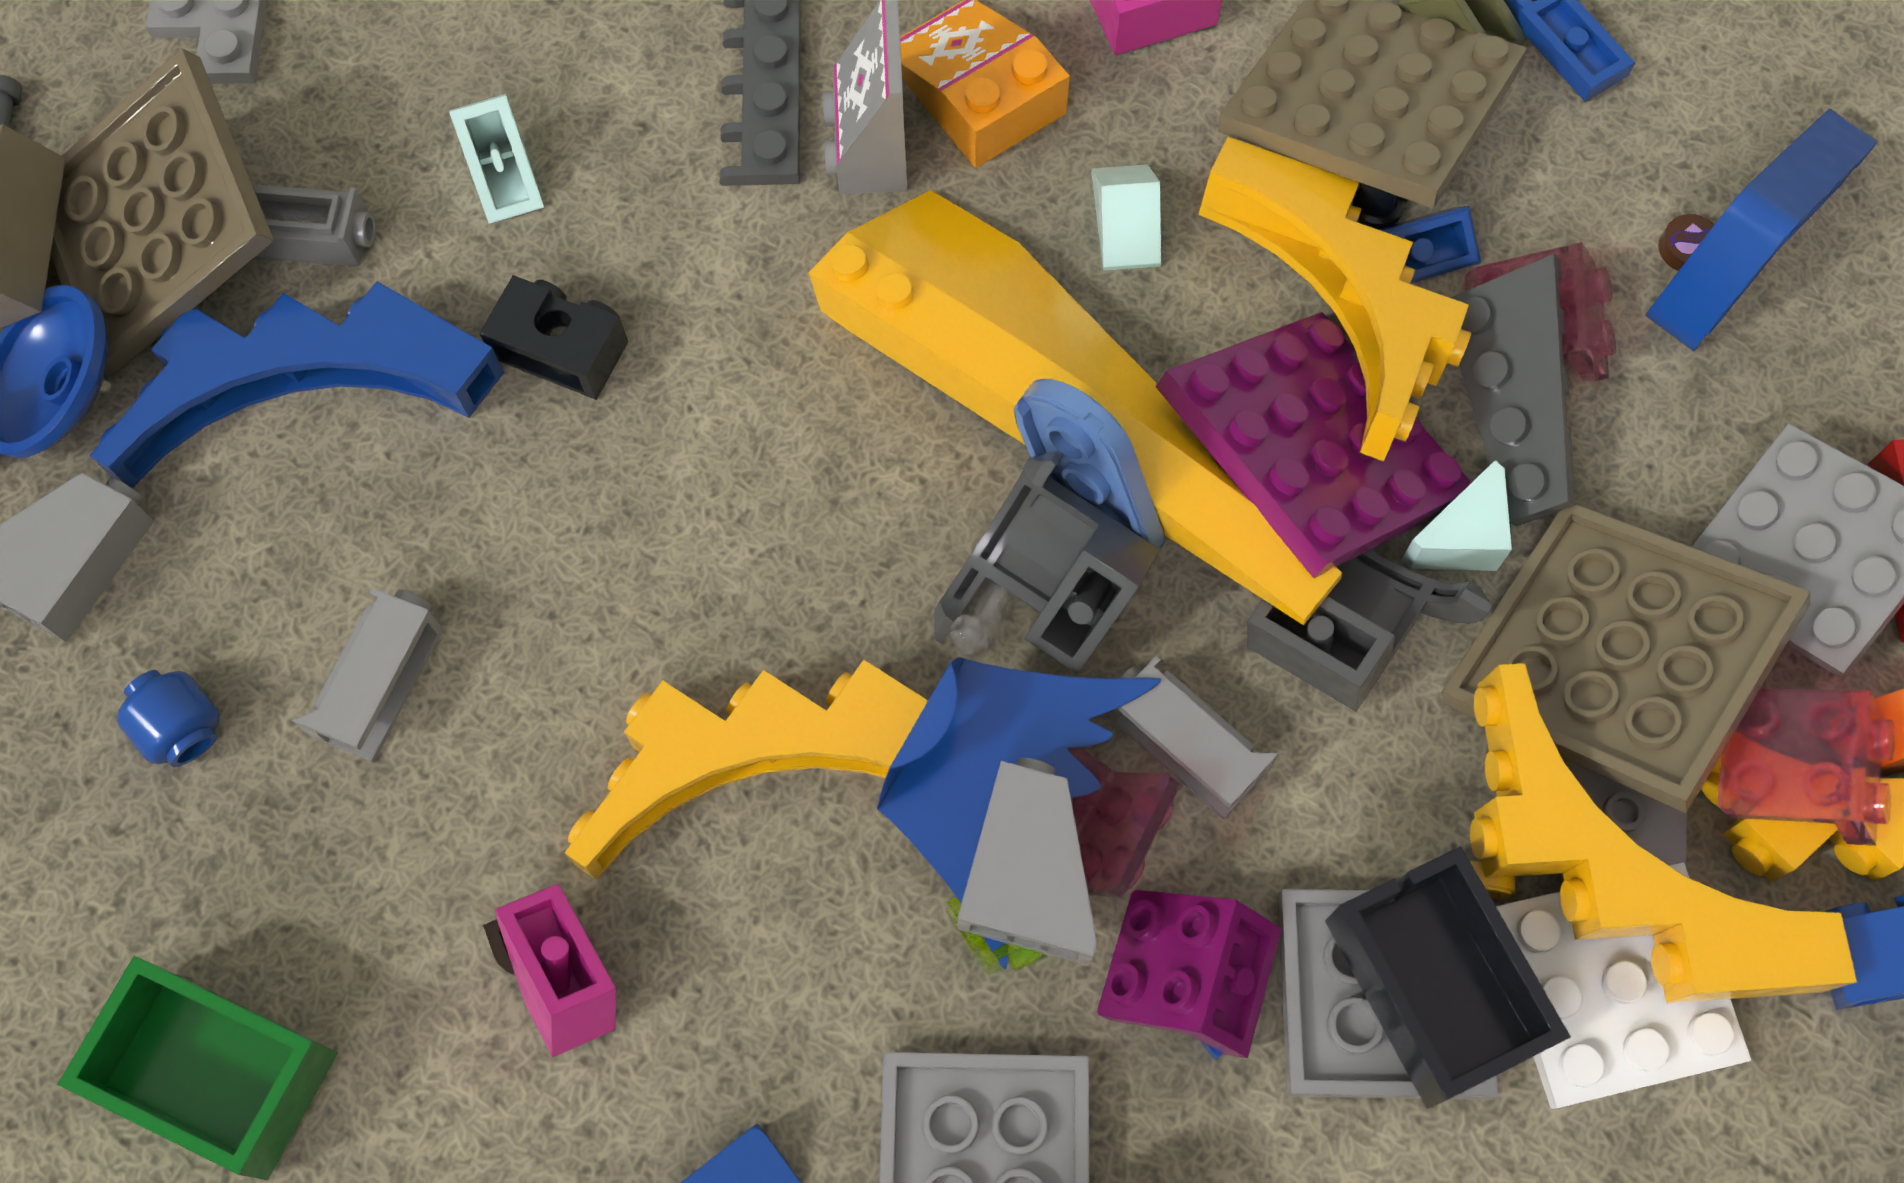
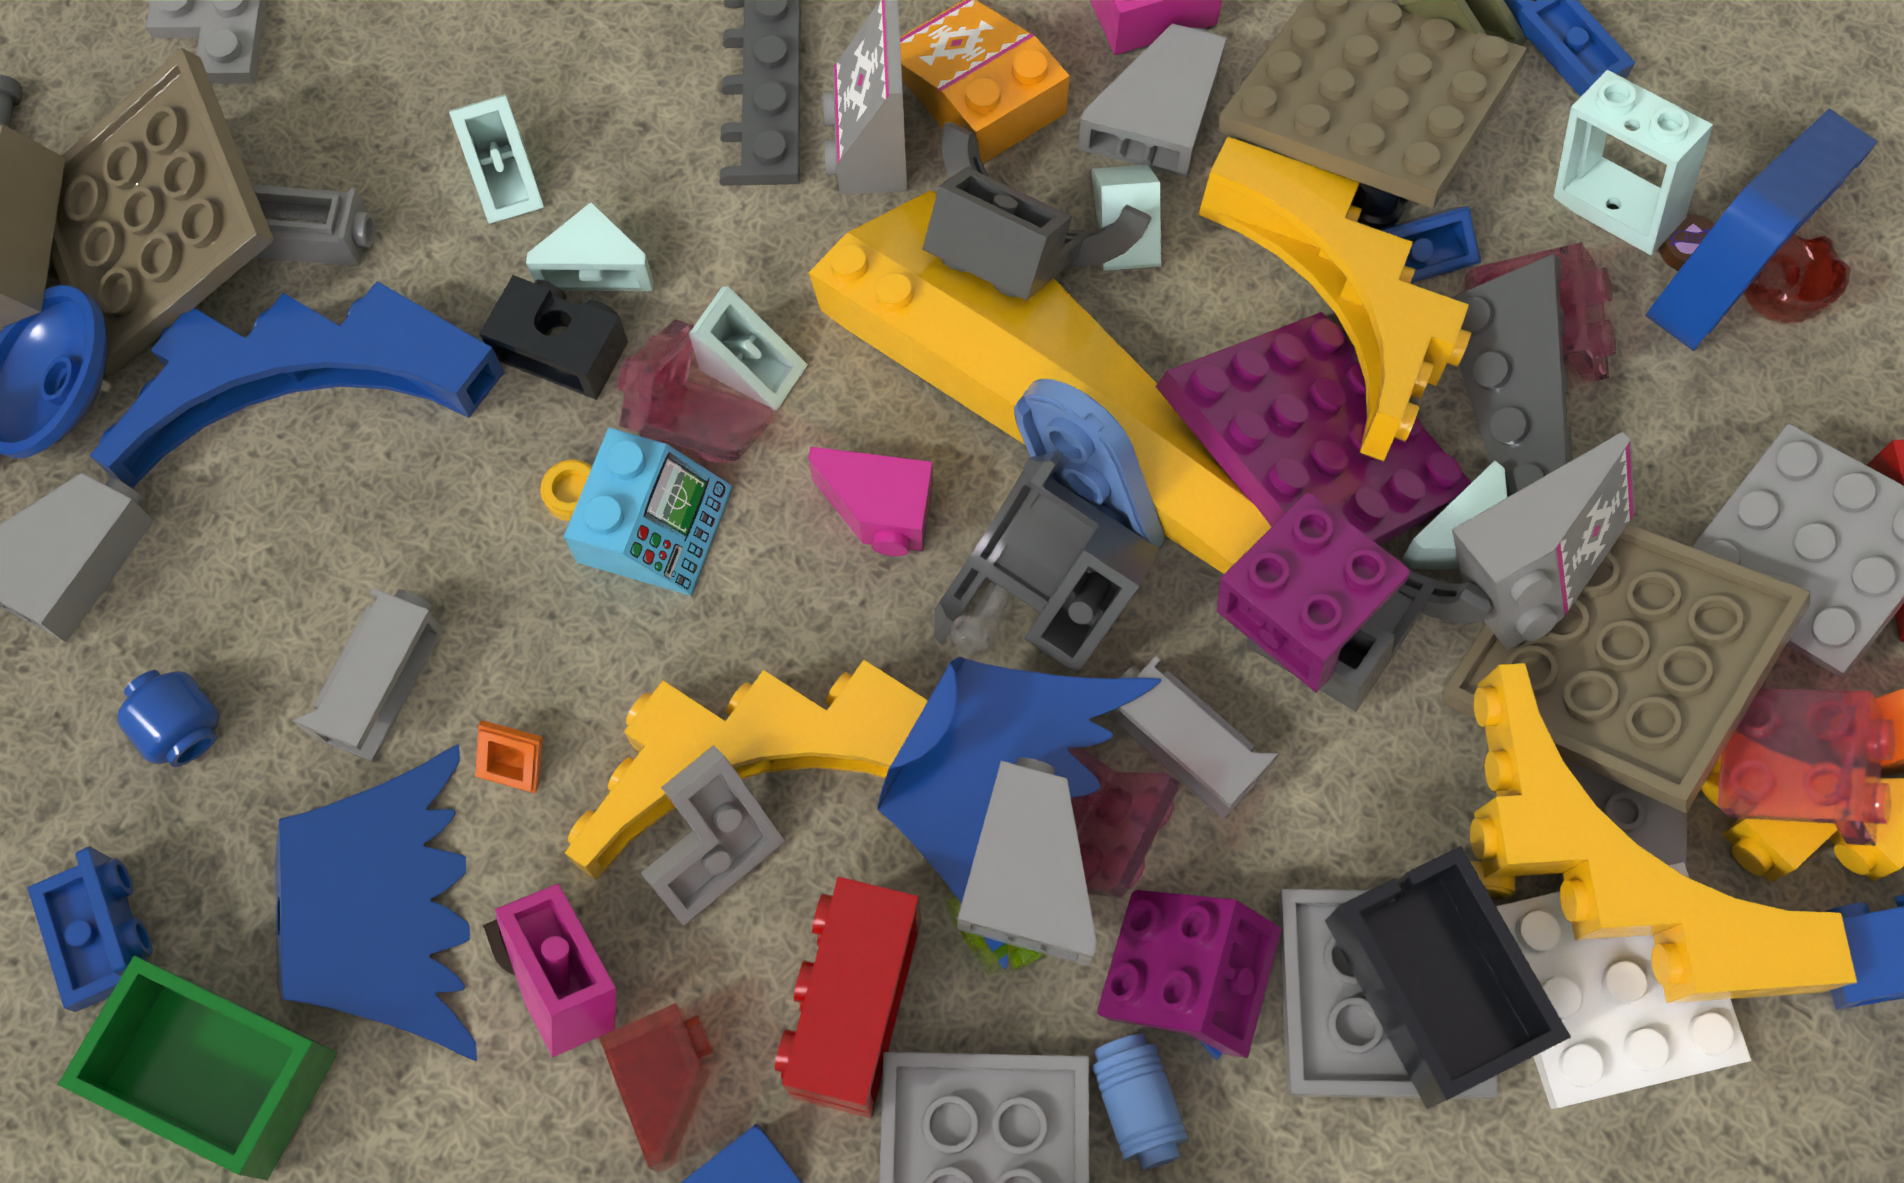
none -> blue bracket [27,846,153,1012]
none -> blue piece [275,744,477,1061]
none -> orange slope [475,720,543,793]
none -> light aqua slope [526,203,654,291]
none -> yellow tile [540,459,592,521]
none -> medium azure slope [564,427,733,596]
none -> clear red slope [599,1003,714,1172]
none -> clear pink bracket [618,319,773,463]
none -> light grey plate [641,745,786,926]
none -> light aqua slope [689,286,808,411]
none -> red piece [775,877,921,1119]
none -> dark pink slope [808,446,933,556]
none -> dark grey piece [922,122,1152,300]
none -> light grey slope [1078,23,1227,178]
none -> medium blue head [1092,1034,1189,1171]
none -> magenta bracket [1217,493,1410,693]
none -> light grey slope [1452,432,1635,651]
none -> light aqua window [1554,70,1713,256]
none -> clear red hair [1743,234,1851,324]

